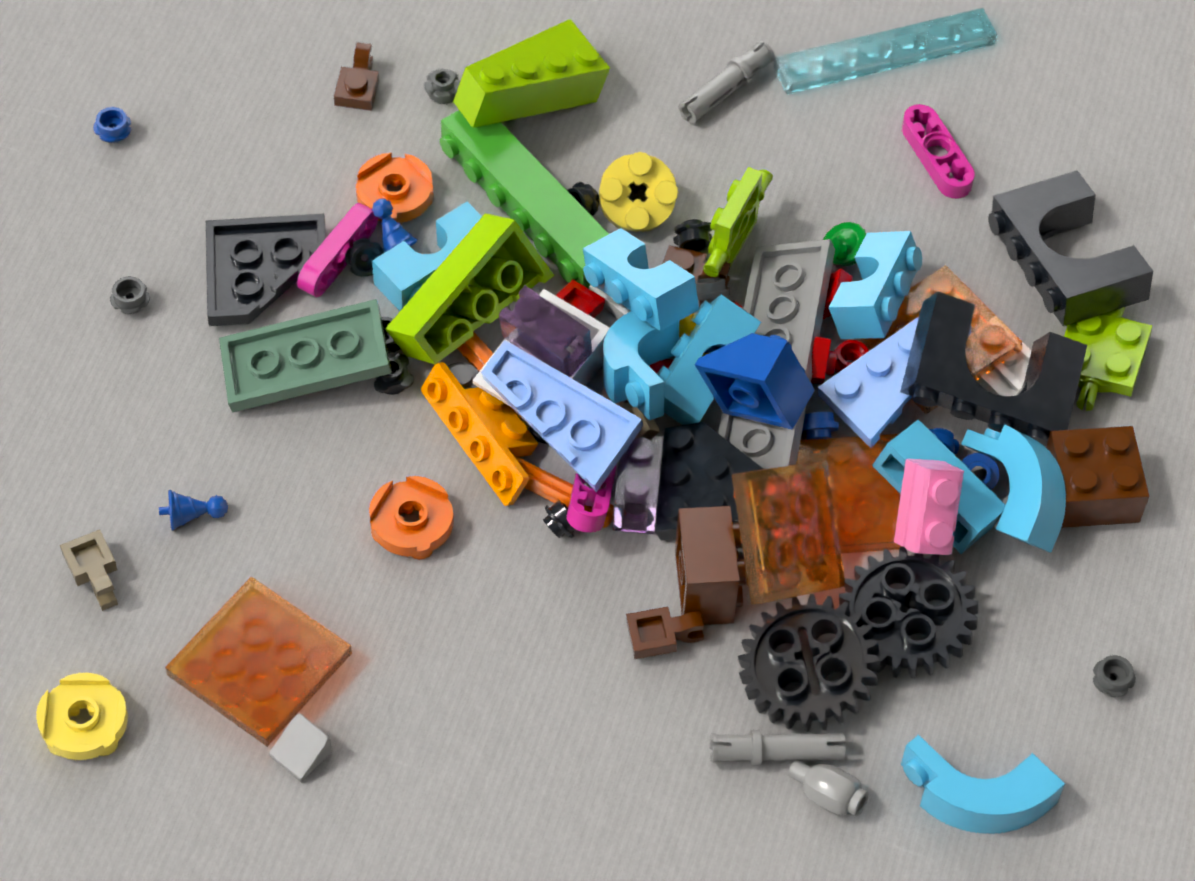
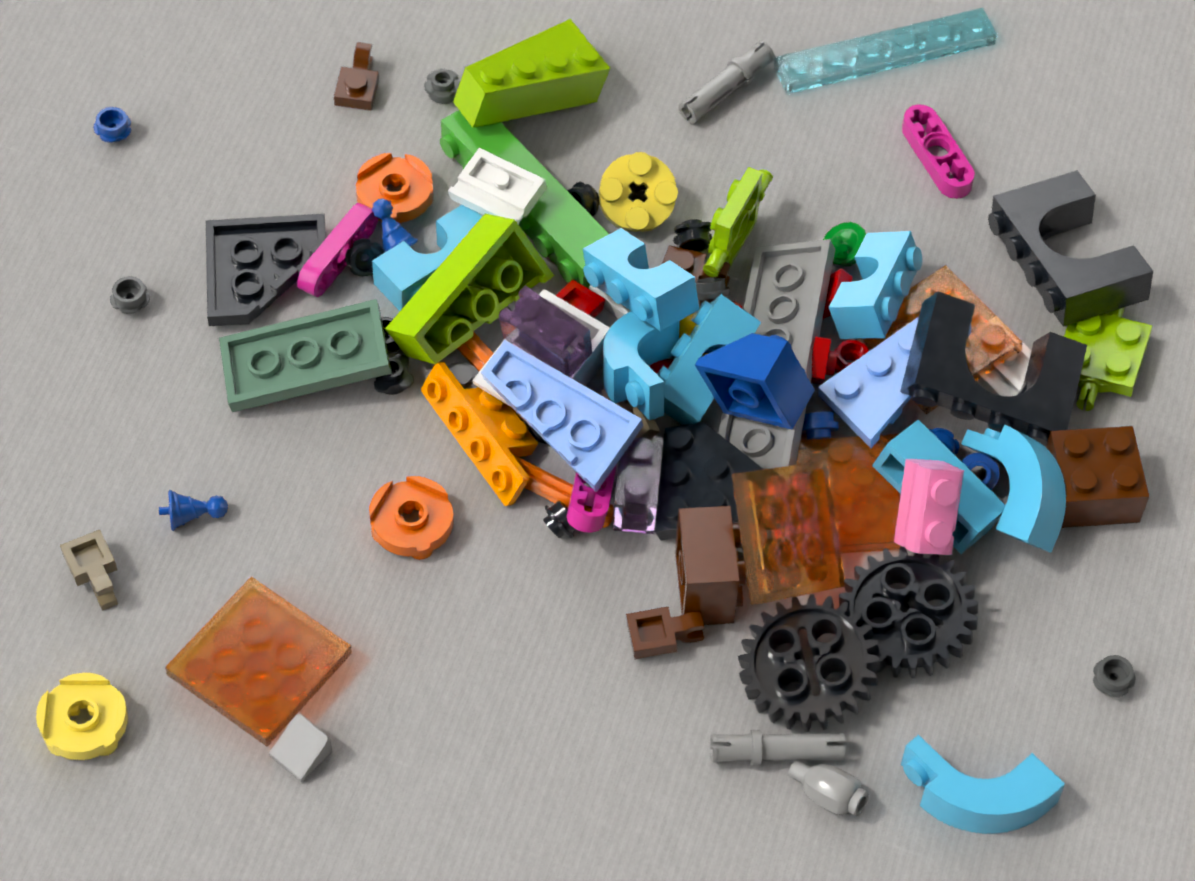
none -> white plate [448,148,547,225]

